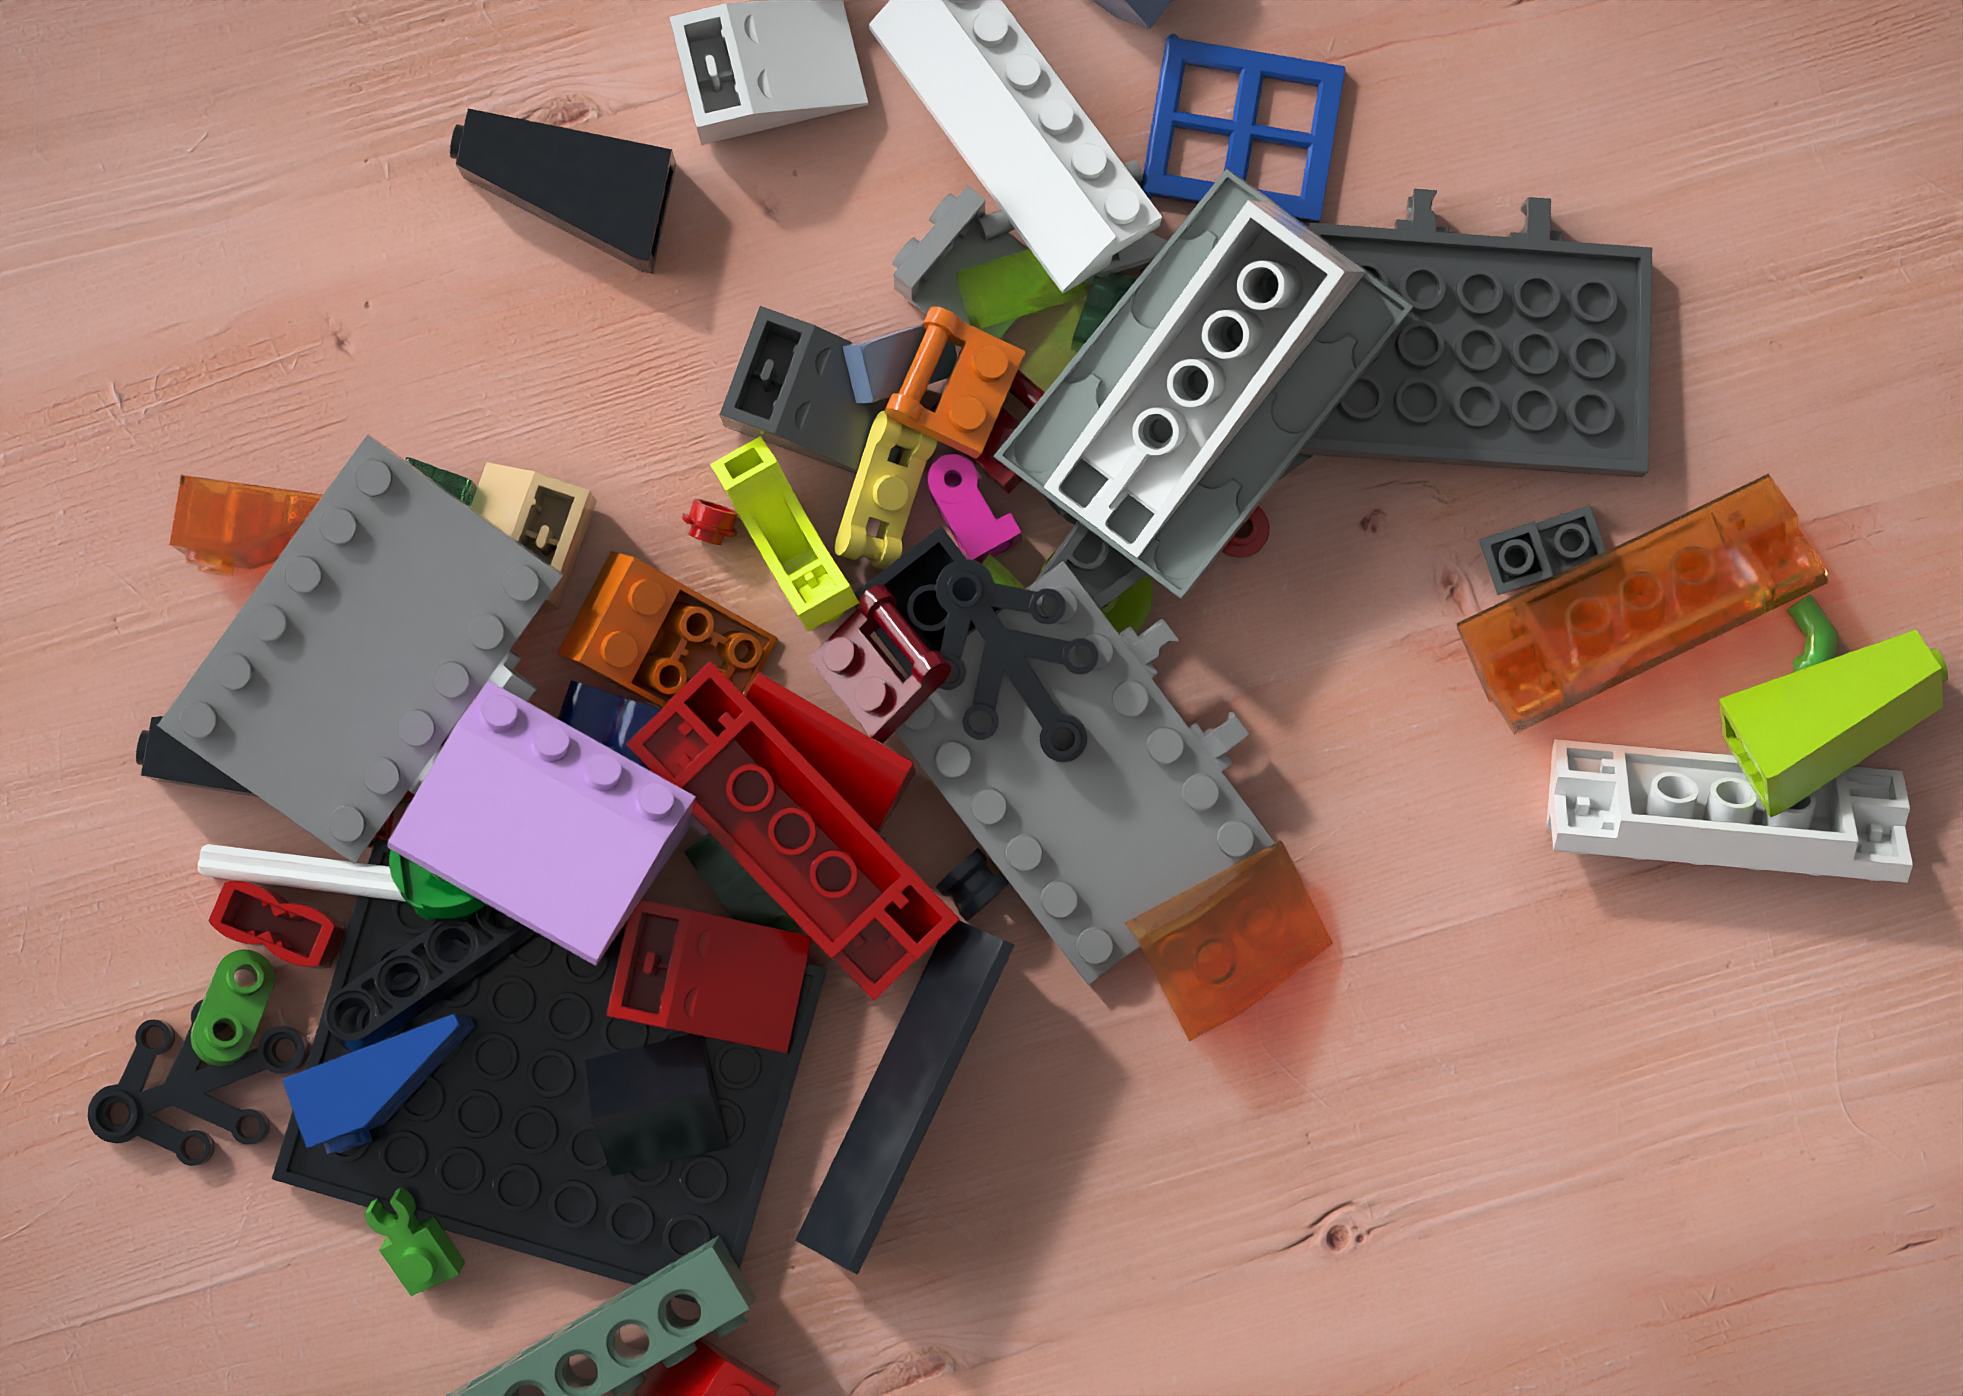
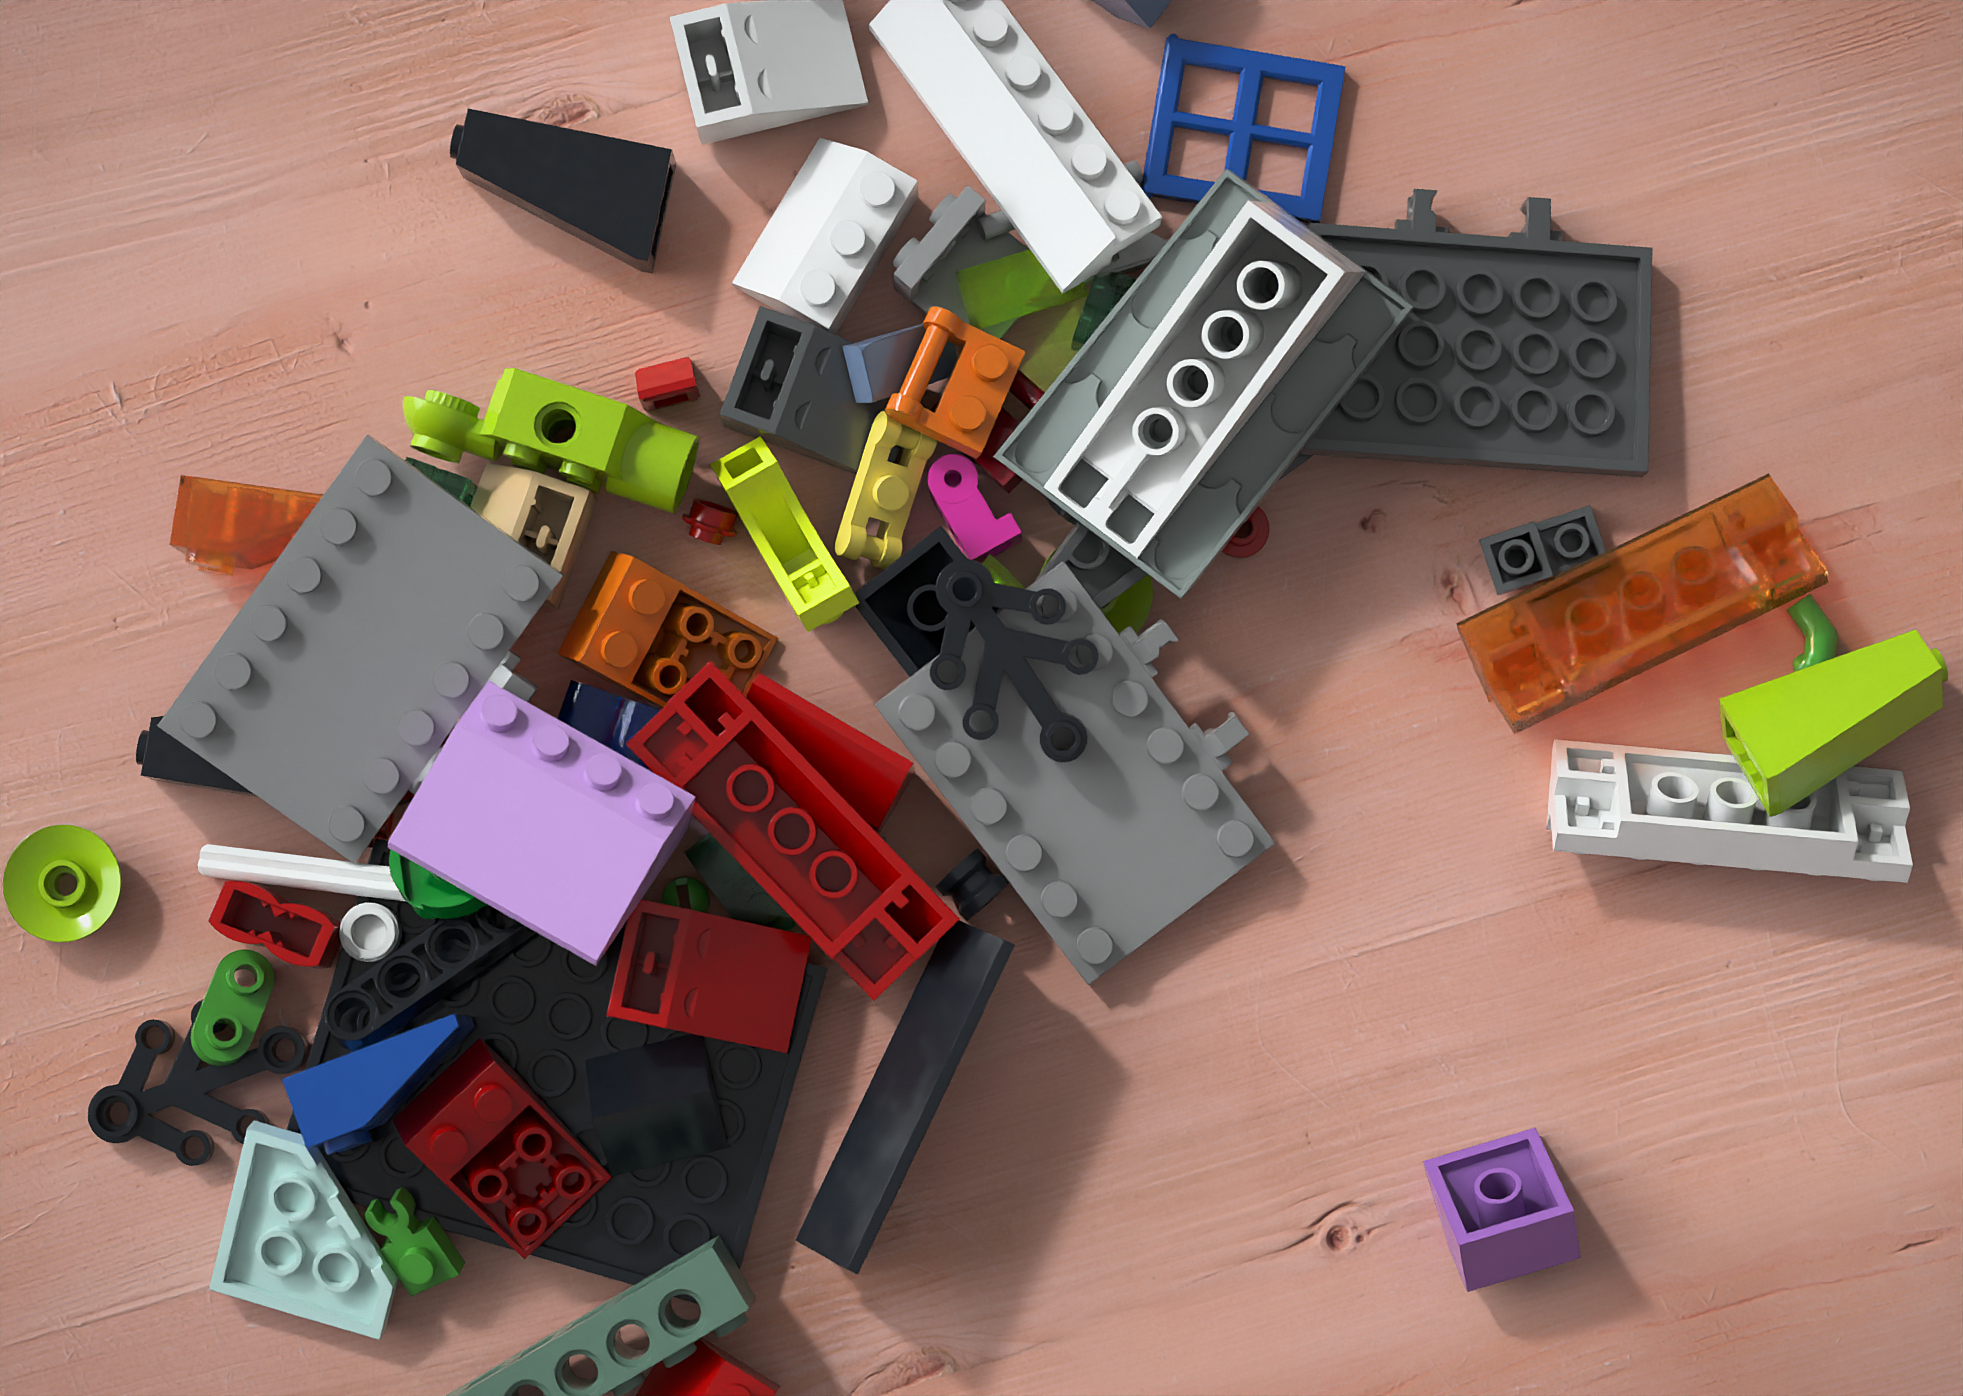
plate [808,584,951,744] -> none
clear orange slope [1125,841,1333,1041] -> none
none -> lime dish [3,825,122,942]
none -> light aqua plate [209,1120,398,1340]
none -> white tile [339,903,402,963]
none -> red slope [392,1038,612,1260]
none -> lime brick [403,368,700,514]
none -> red slope [635,357,700,412]
none -> bright green hinge [662,876,710,913]
none -> white slope [732,138,919,335]
none -> medium lavender slope [1423,1127,1581,1292]

